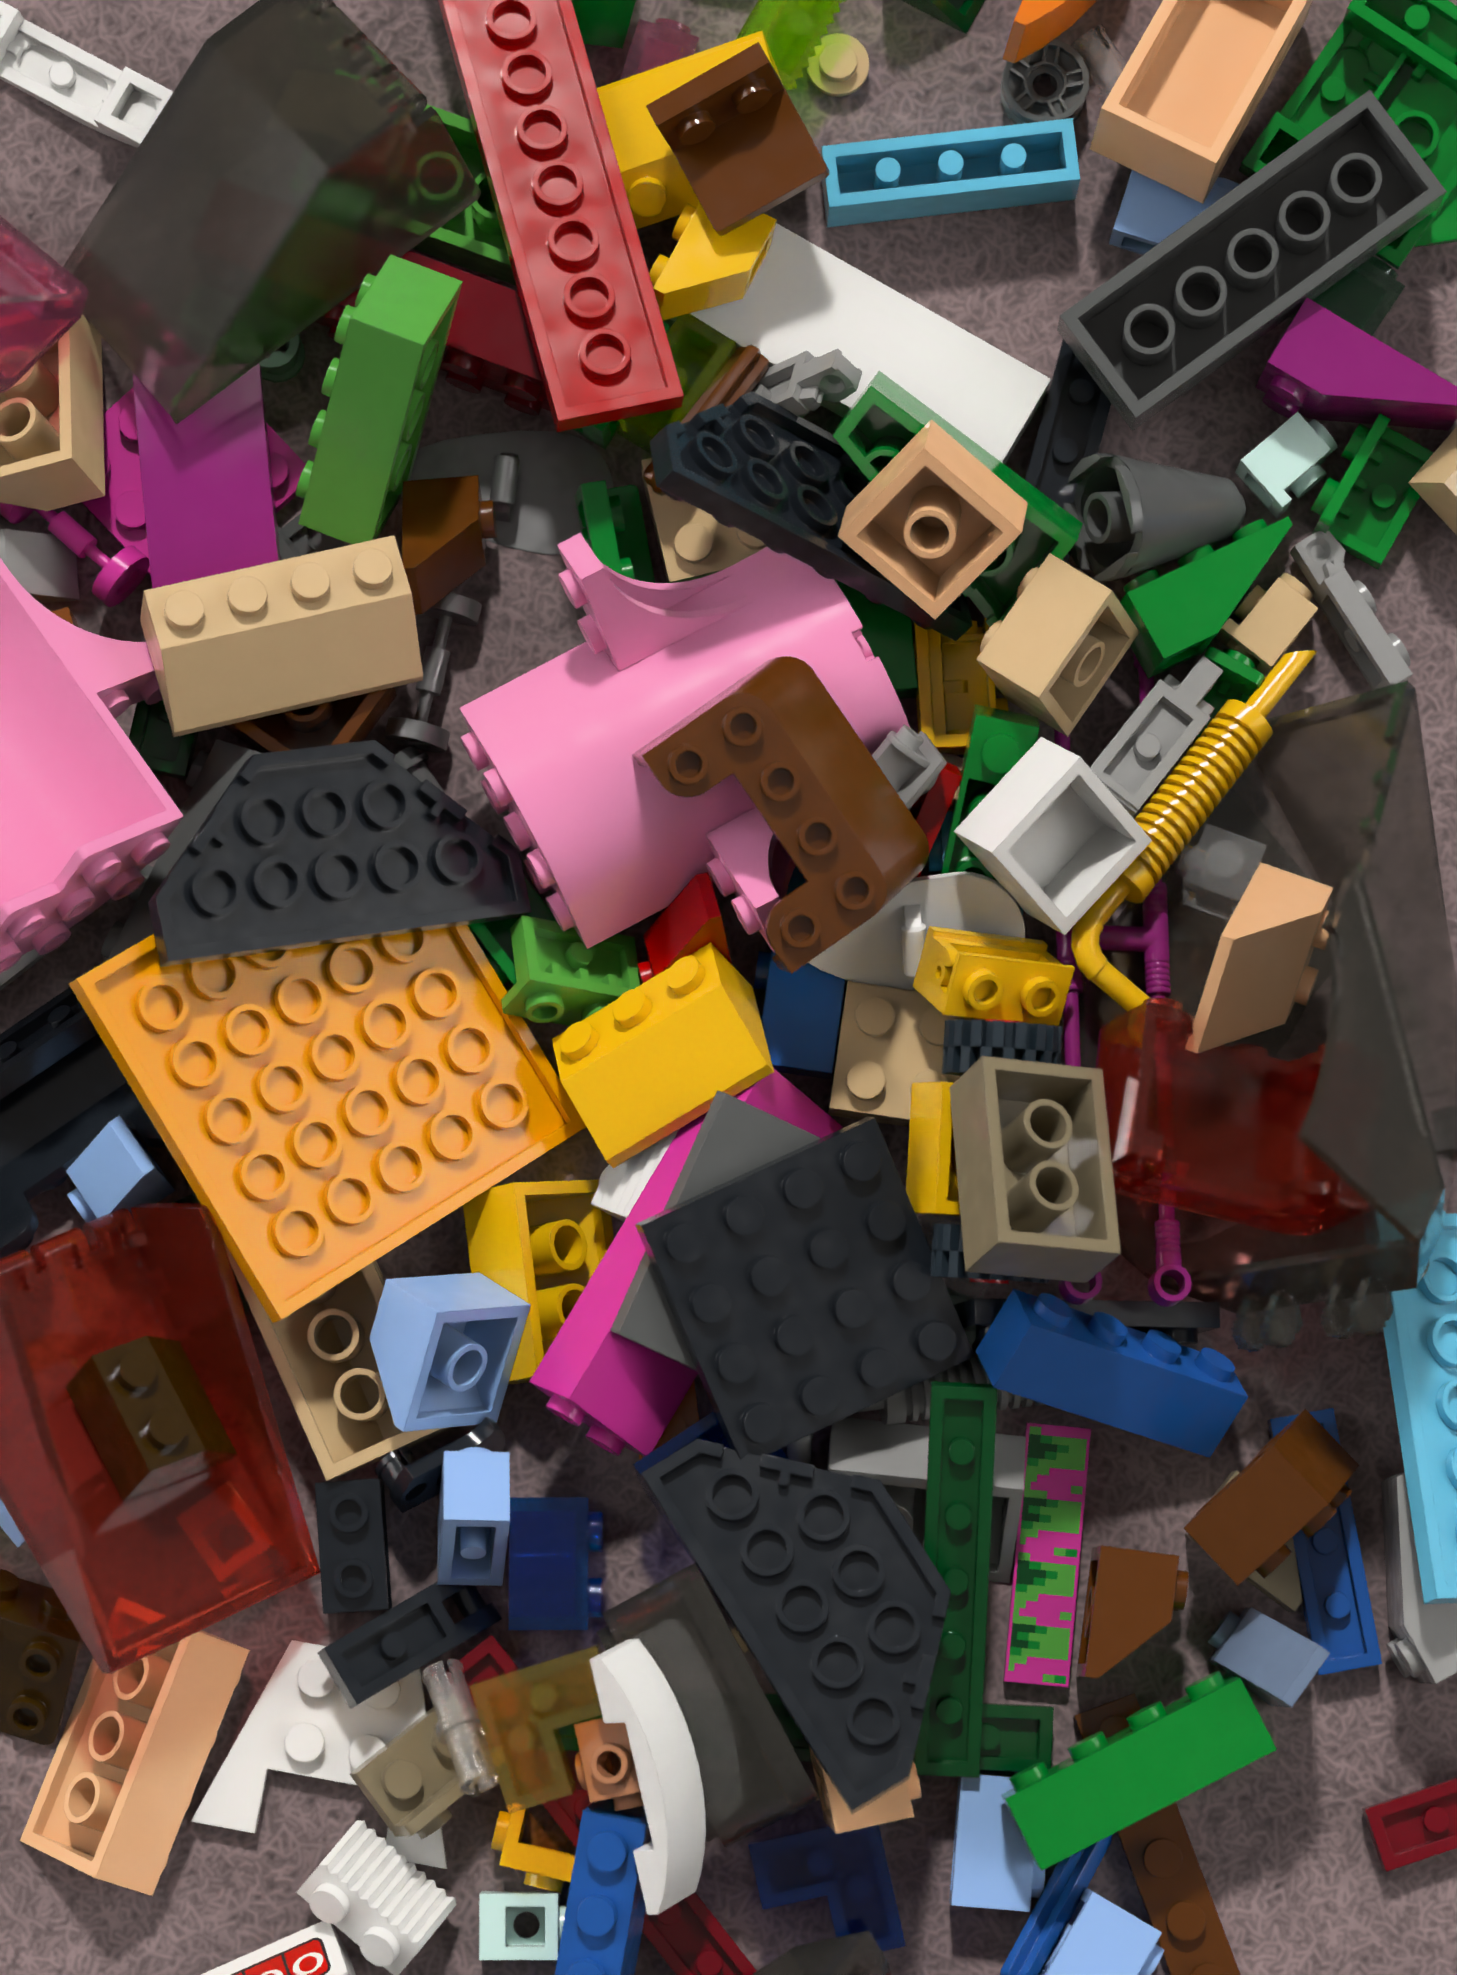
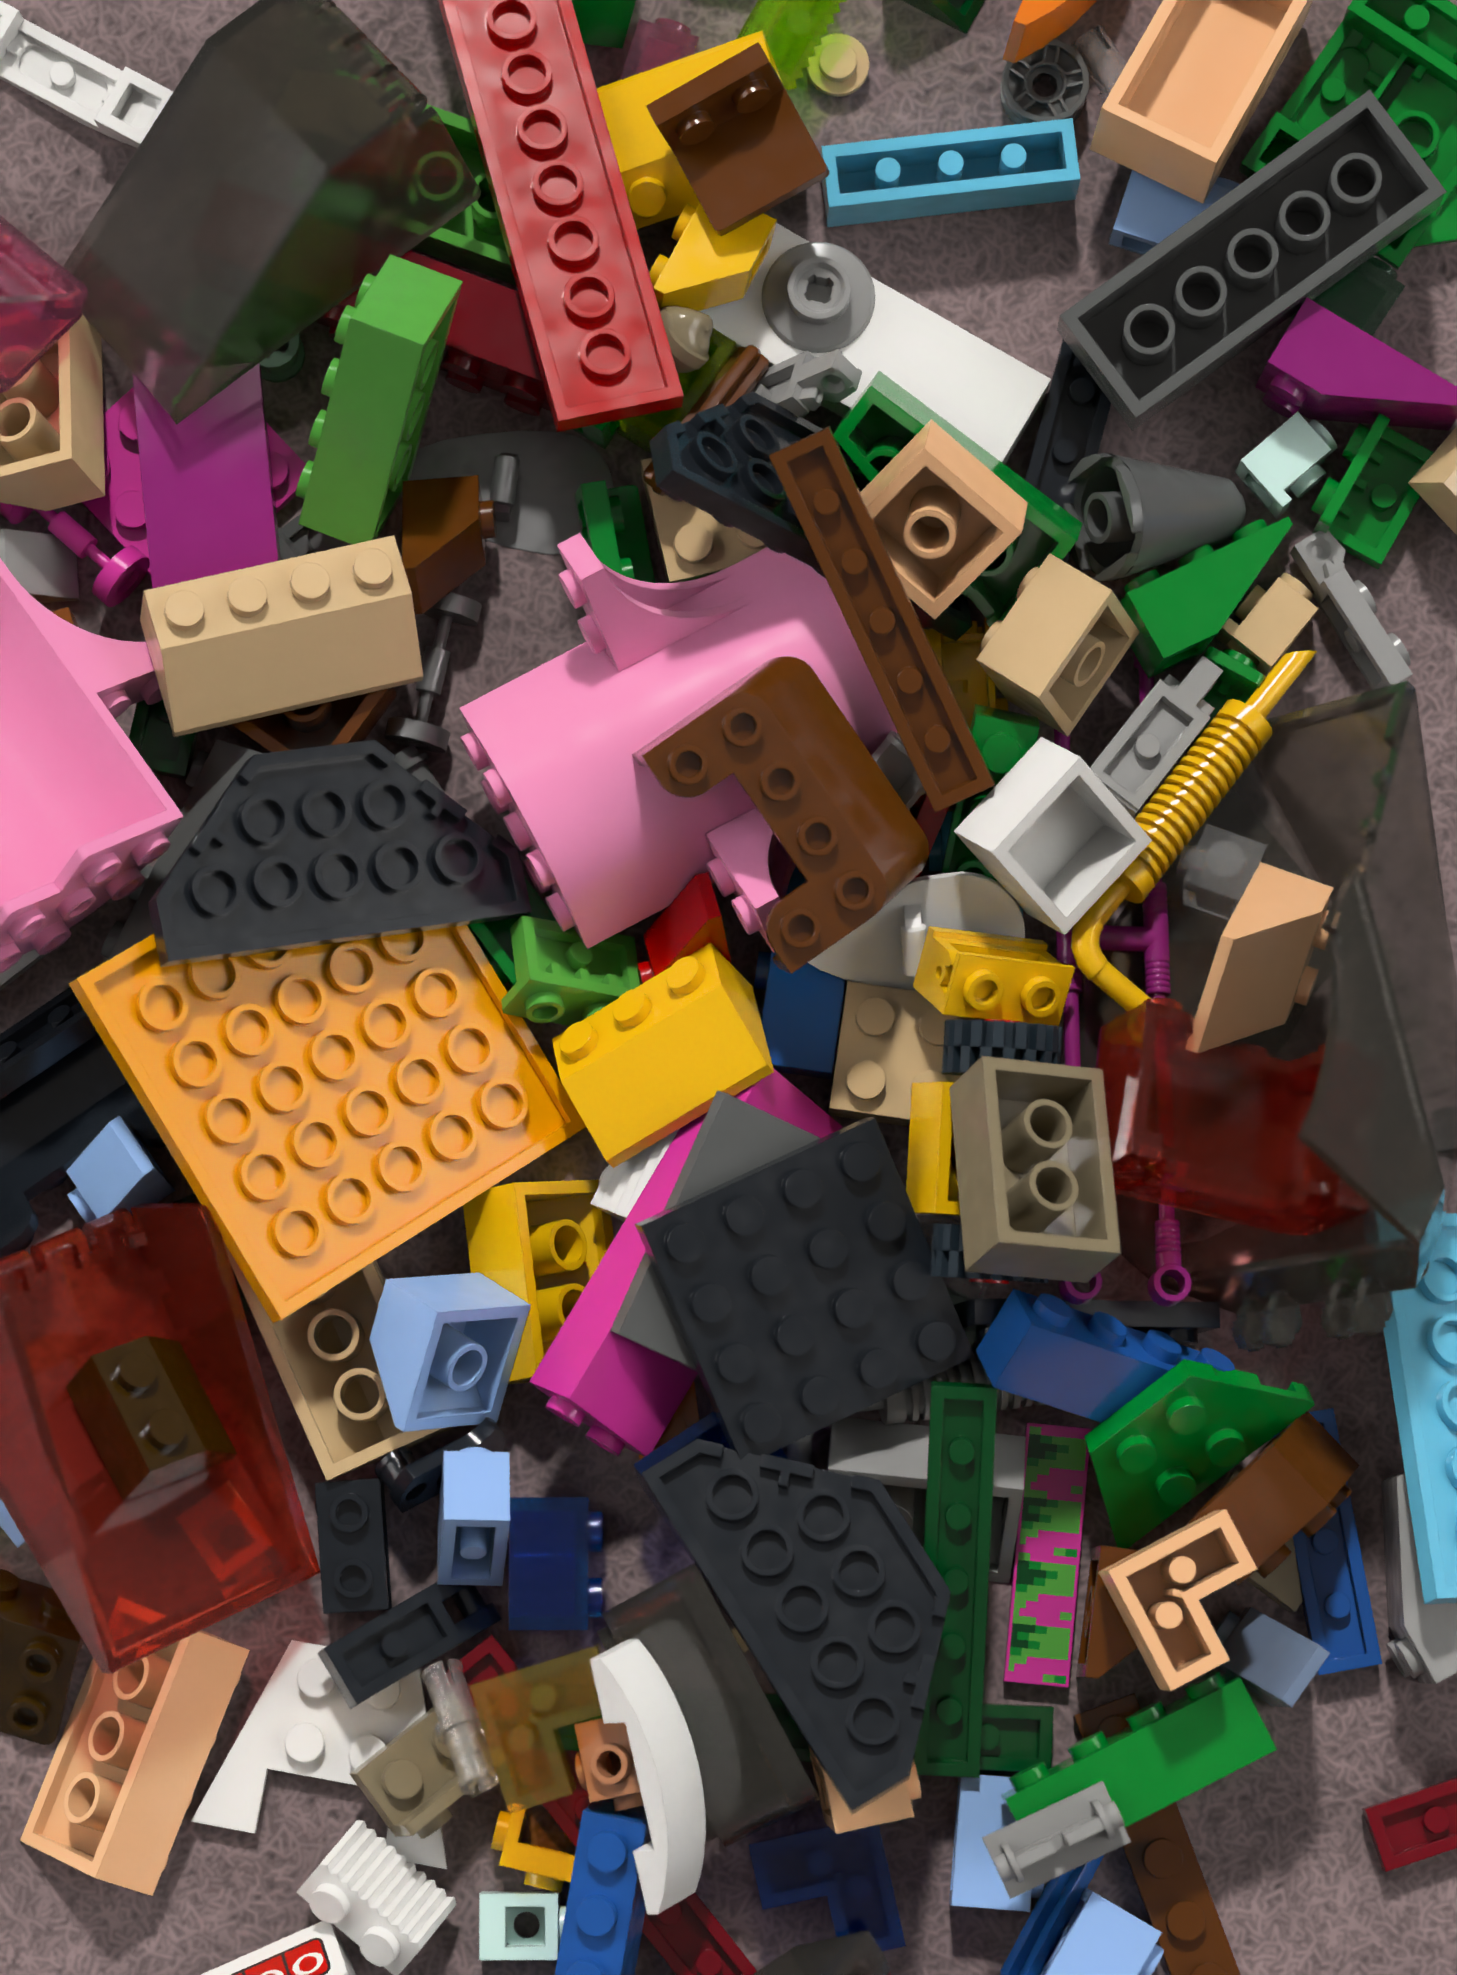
none -> dark tan piece [660,306,713,373]
none -> light grey piece [762,242,875,353]
none -> reddish brown plate [769,427,995,812]
none -> light grey hinge [982,1781,1131,1899]
none -> green wing [1084,1359,1315,1549]
none -> light nougat brick [1098,1509,1257,1691]

